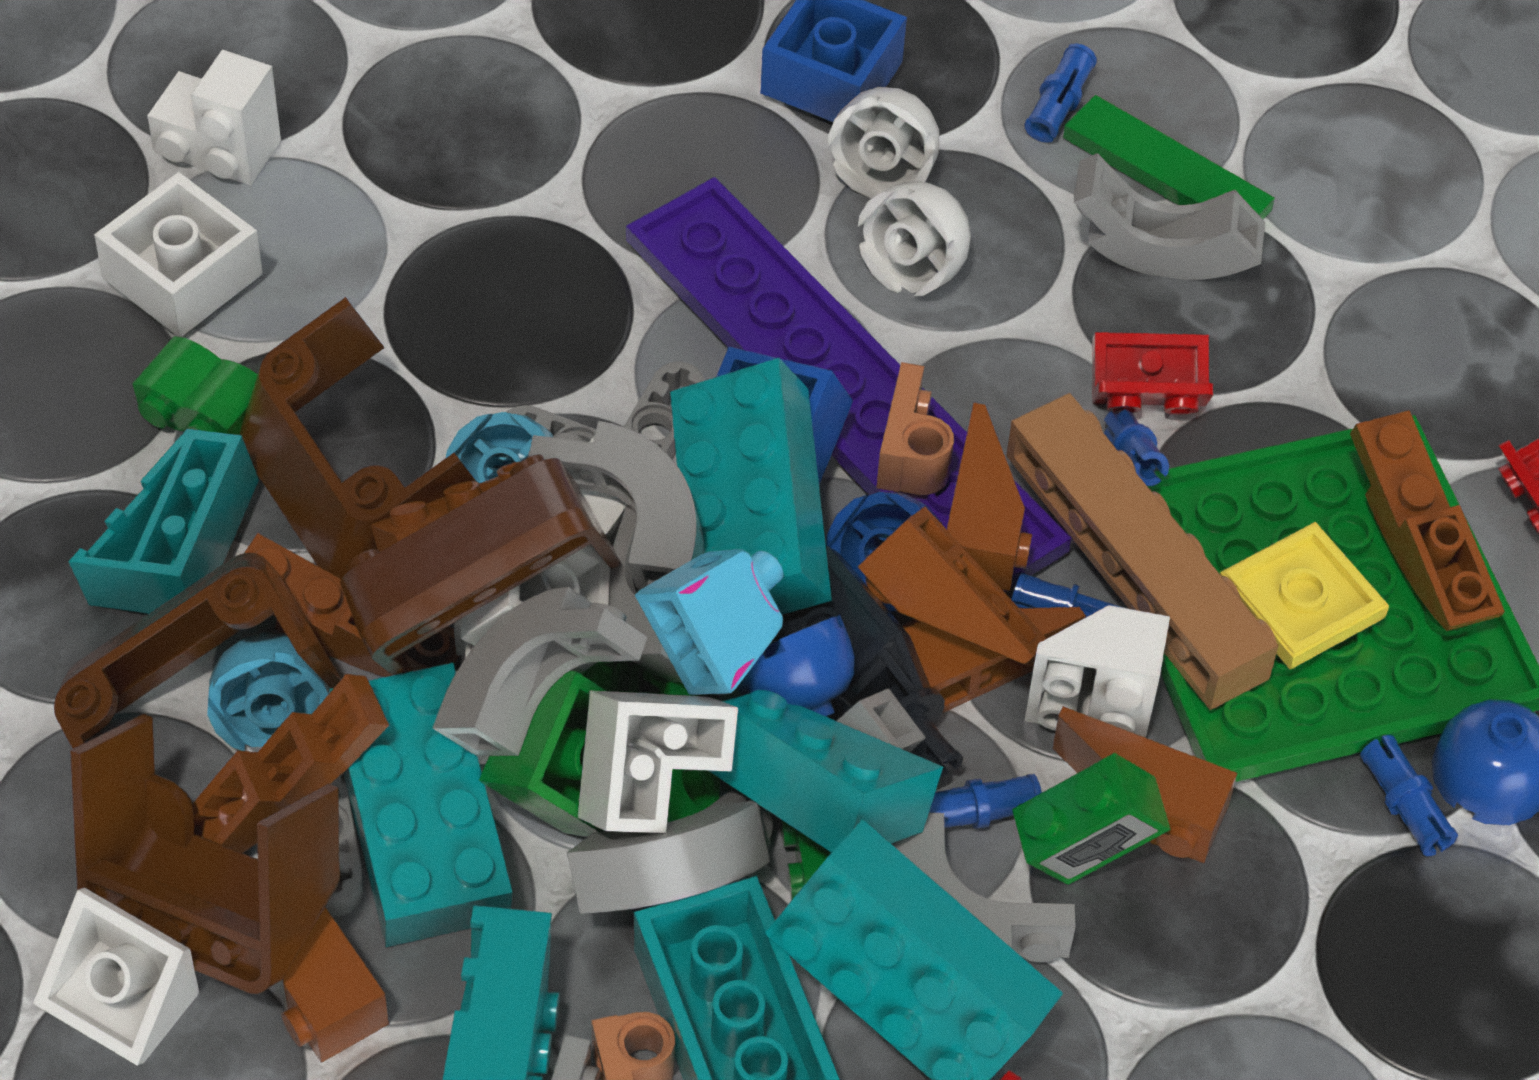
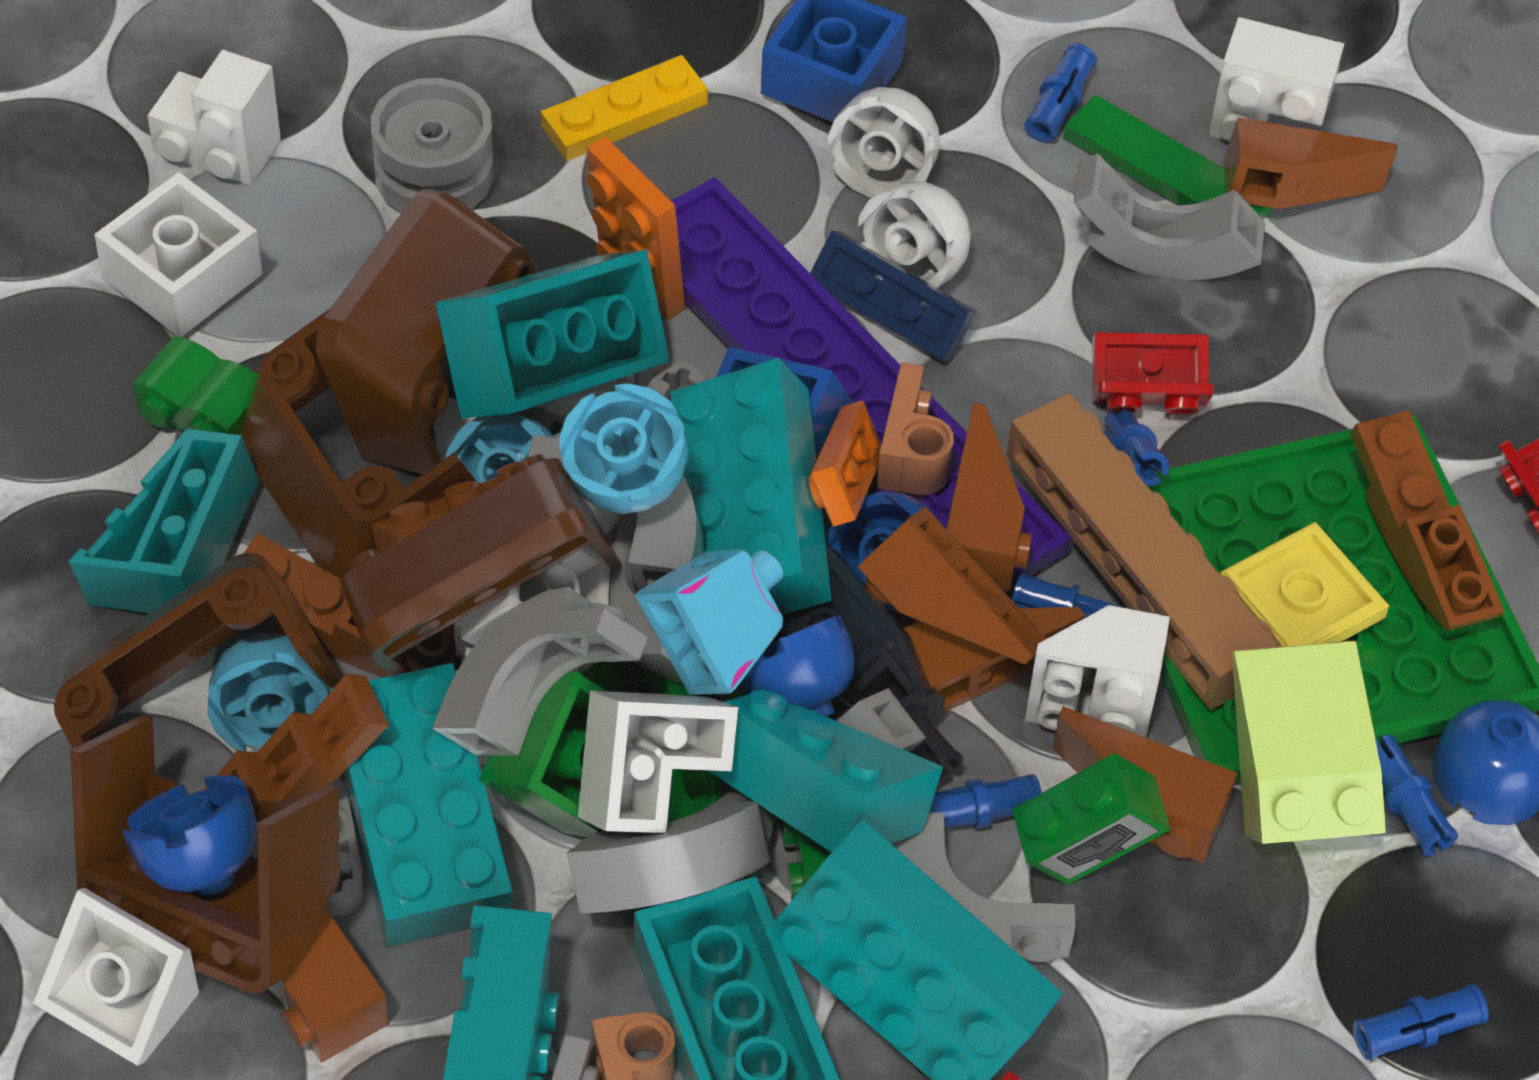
none -> blue cylinder [123,775,257,896]
none -> reddish brown windscreen [316,189,536,474]
none -> light grey wheel [371,78,494,213]
none -> teal brick [435,249,670,419]
none -> yellow plate [540,55,708,161]
none -> medium azure cylinder [559,383,688,514]
none -> orange plate [586,136,685,320]
none -> orange plate [809,400,881,527]
none -> dark blue plate [810,230,977,361]
none -> white brick [1208,17,1345,141]
none -> dark orange slope [1224,117,1398,209]
none -> yellowish green slope [1232,641,1386,844]
none -> blue pin [1353,984,1489,1060]

